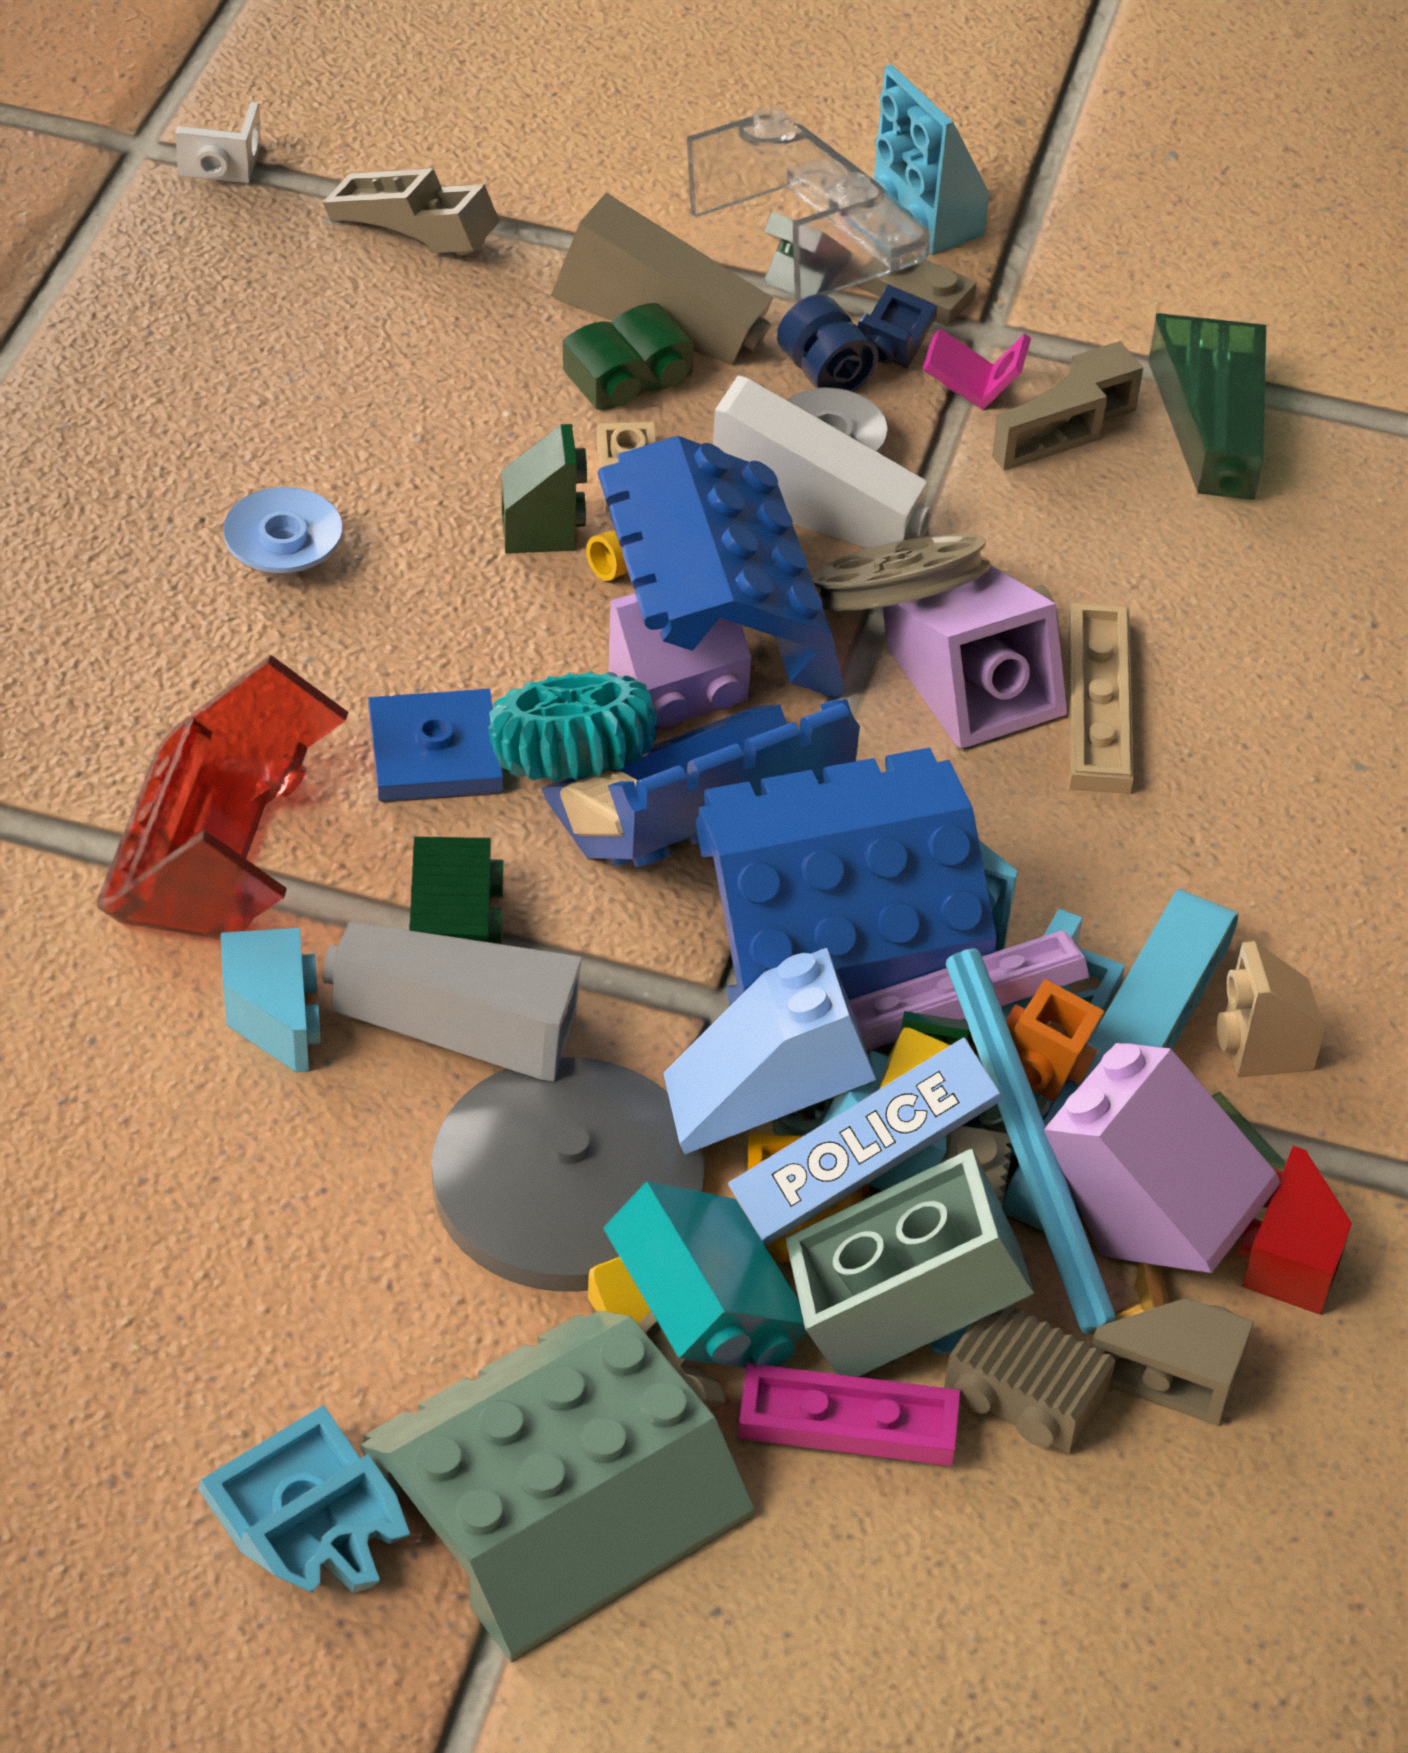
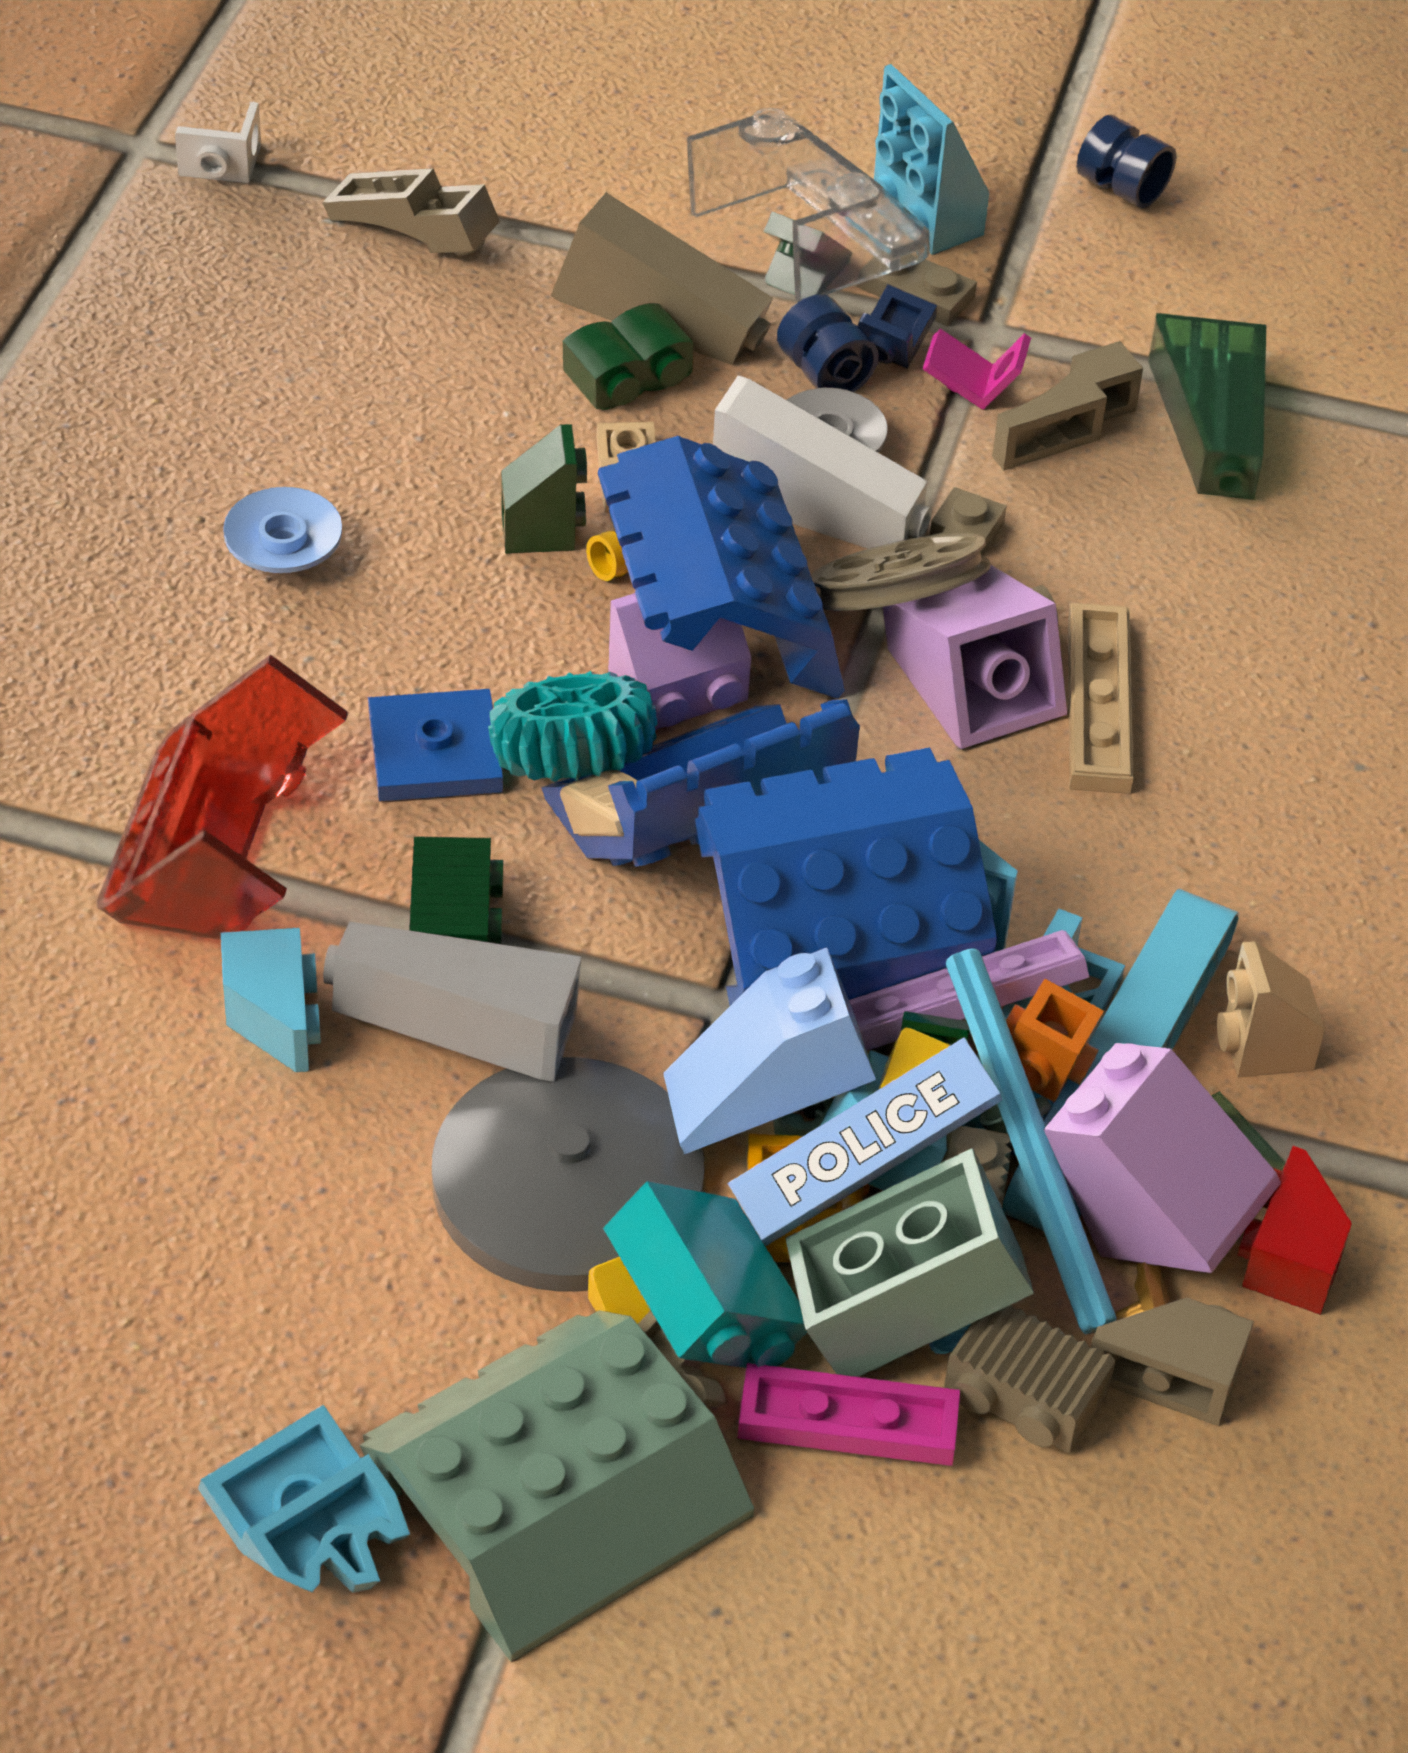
none -> dark tan plate [929,487,1007,556]
none -> dark blue wheel [1076,114,1177,209]

